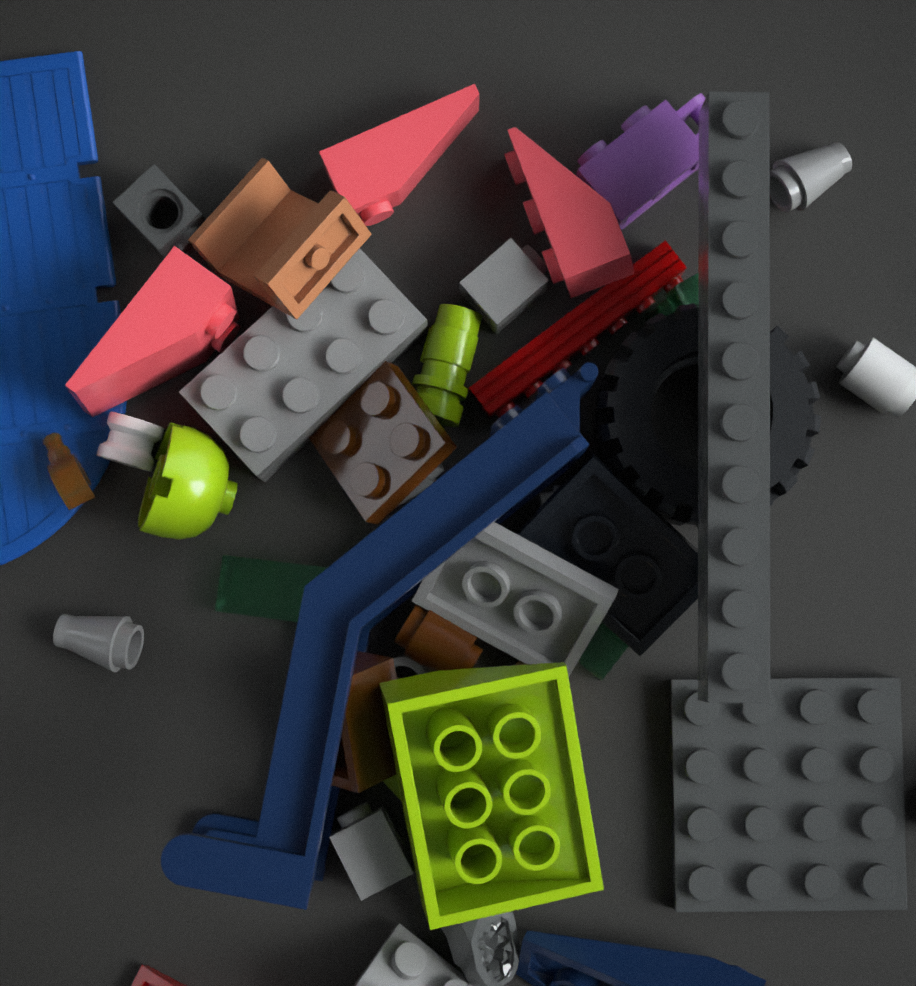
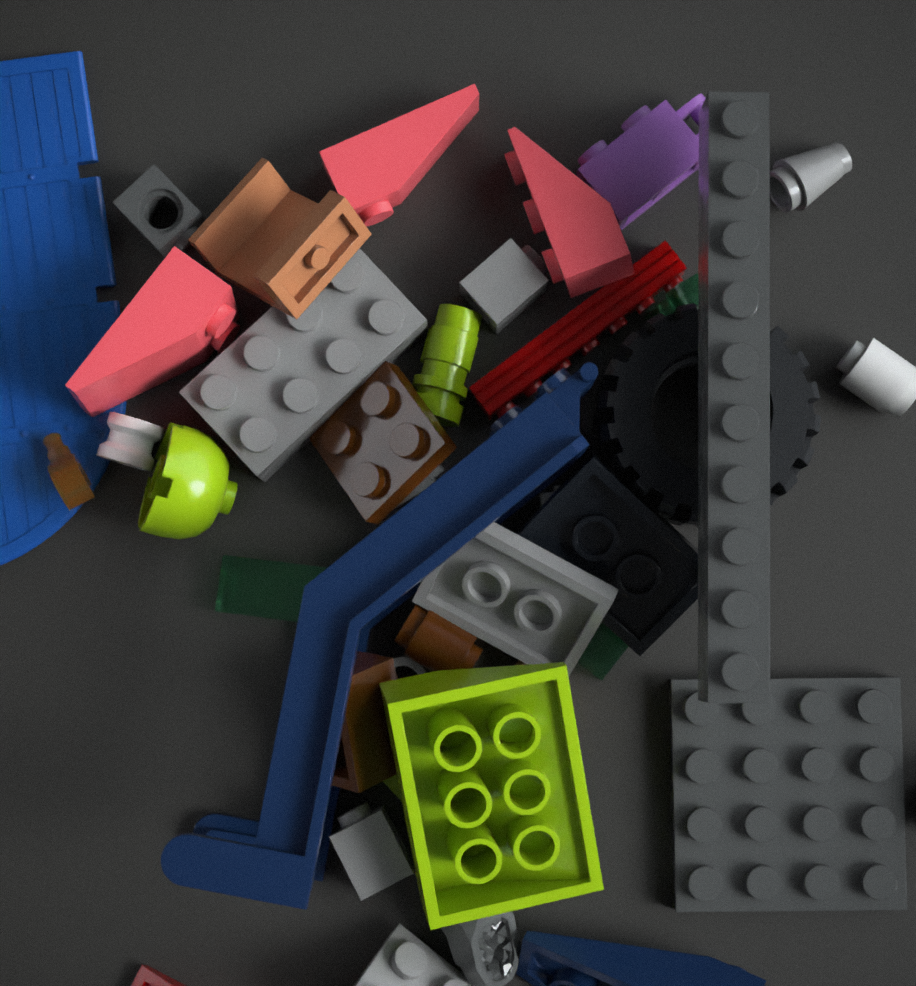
light grey cone [53,613,144,672] -> none

